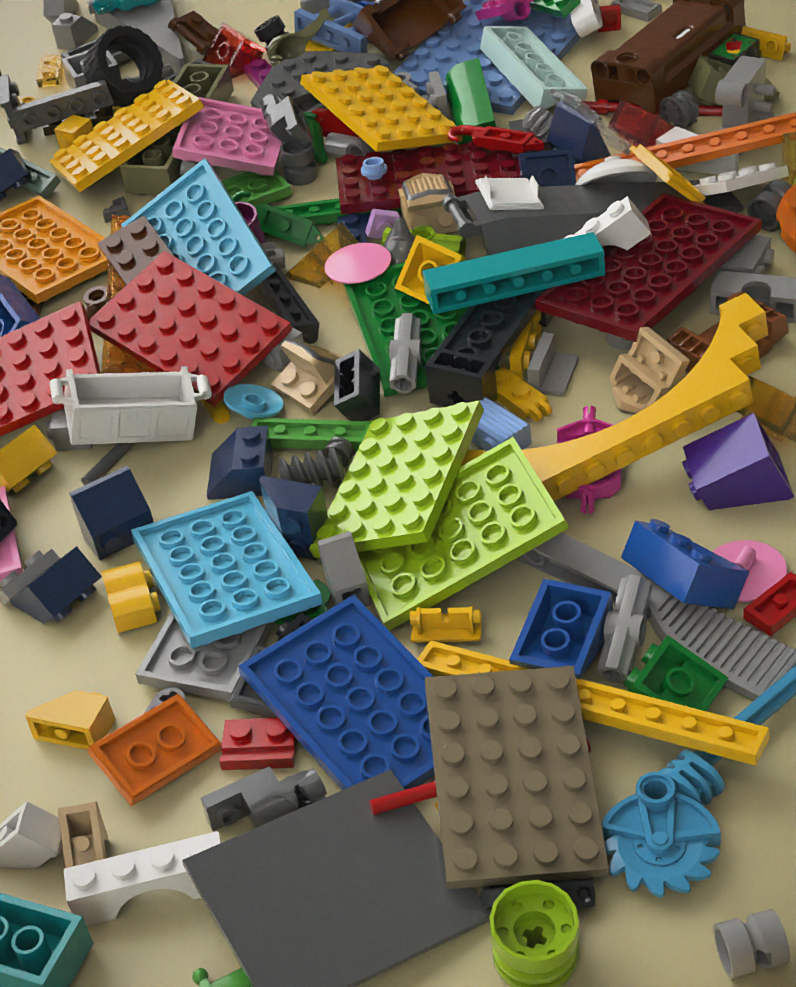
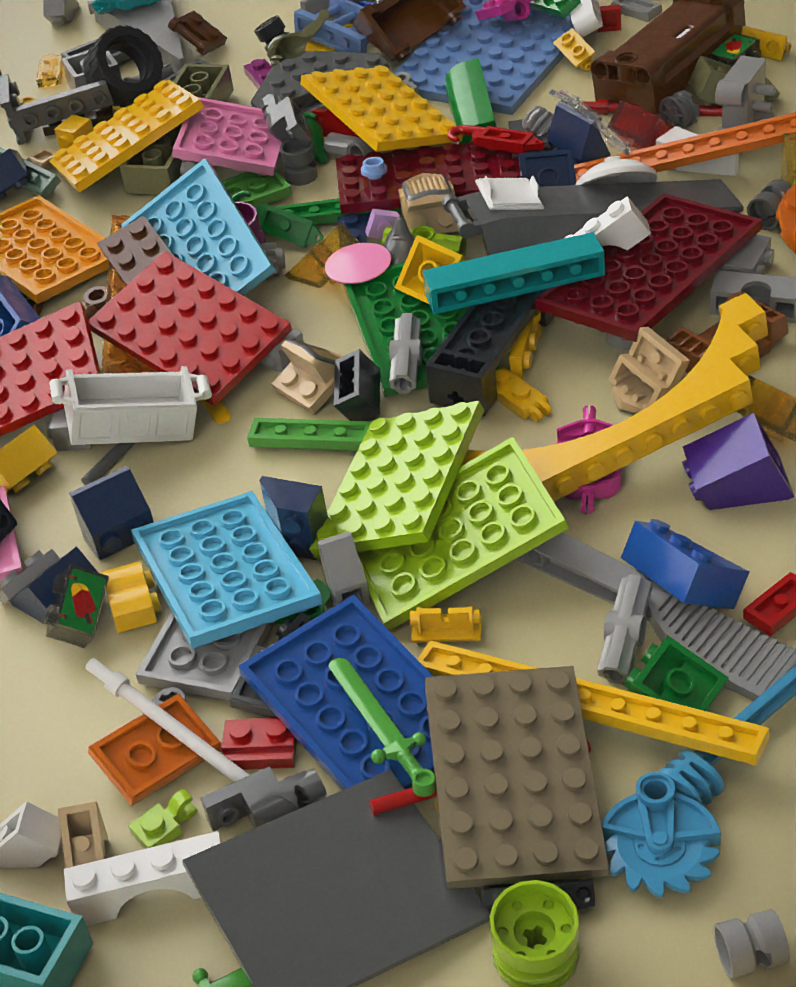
yellow slope [25,690,116,750] -> none
light grey slope [51,13,98,50] -> none
dark grey tile [103,196,130,223] -> none
clear red slope [202,22,266,79] -> none
dark blue slope [207,426,273,500] -> none
medium azure dish [224,384,284,419] -> none
black hinge [257,266,320,343] -> none
dark grey piece [278,447,345,488] -> none
dark grey bush [323,437,354,467] -> none
light grey bracket [421,71,449,119] -> none
light blue brick [471,397,532,451] -> none
light aqua arch [480,26,588,109] -> none
blue slope [509,578,613,679] -> none
light grey panel [527,332,578,397] -> none
yellow piece [630,144,706,204] -> none
white plate [694,162,789,195] -> none
bright pink shield [712,540,787,602] -> none
none -> tan tile [27,147,56,170]
none -> brick [44,564,109,648]
none -> white bar [85,658,249,782]
none -> lime plate [128,789,198,849]
none -> bright green sword [329,658,436,797]
none -> yellow hinge [553,28,596,71]

